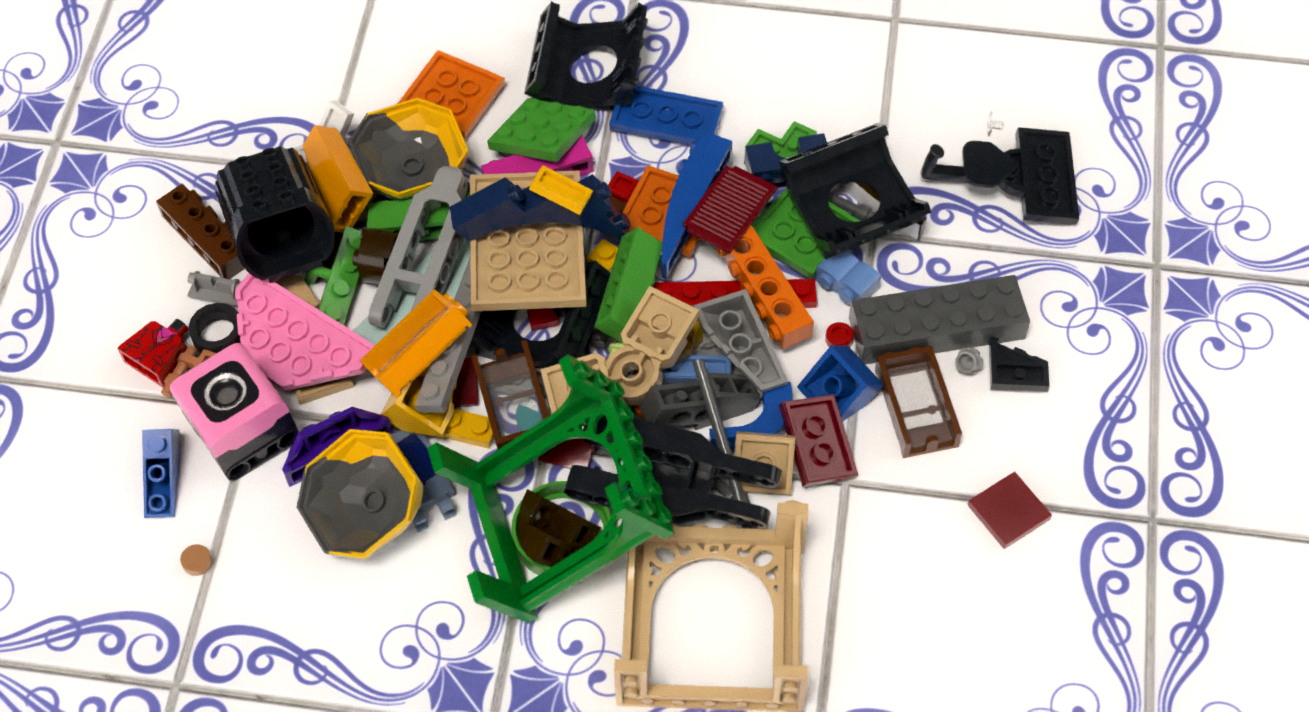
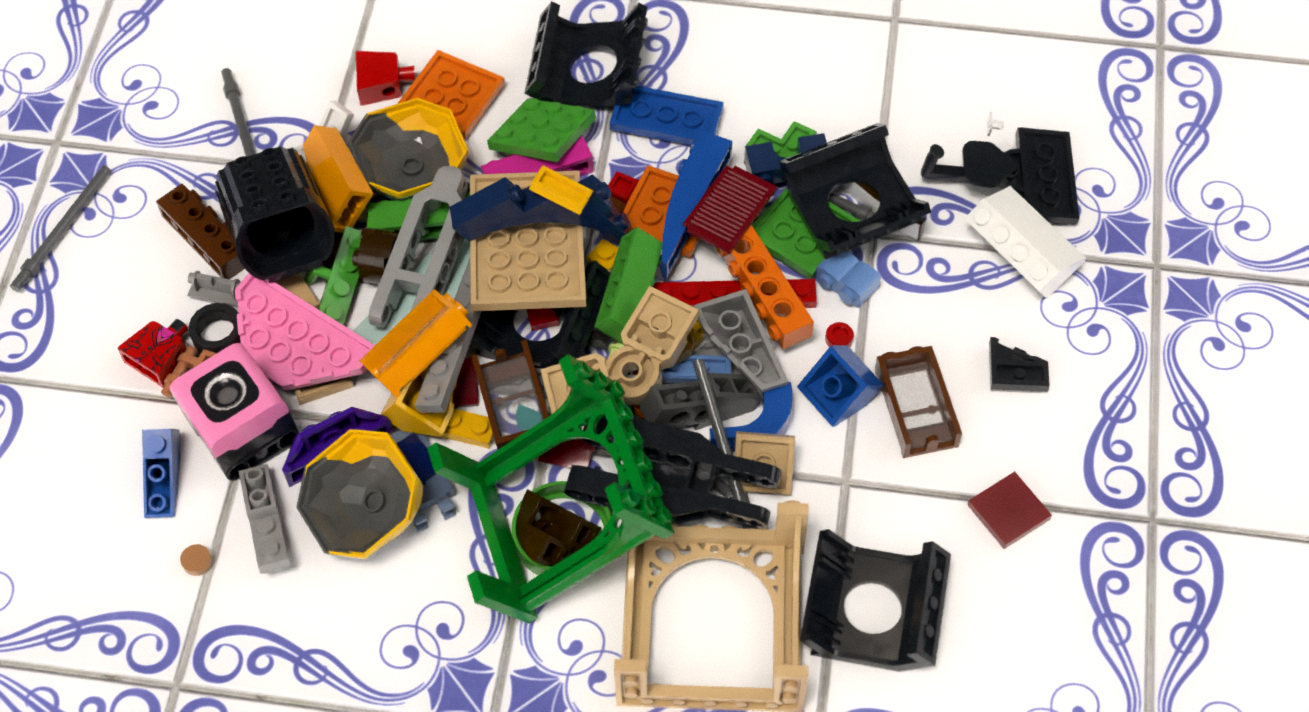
dark red tile [779,394,858,487] -> none
dark grey brick [849,275,1030,365] -> none
light grey plate [955,347,983,375] -> none
none -> dark grey bar [10,165,111,292]
none -> dark grey bar [221,68,256,156]
none -> light grey slope [239,464,290,574]
none -> red torso [355,51,416,106]
none -> black panel [800,529,951,672]
none -> white slope [964,186,1087,298]

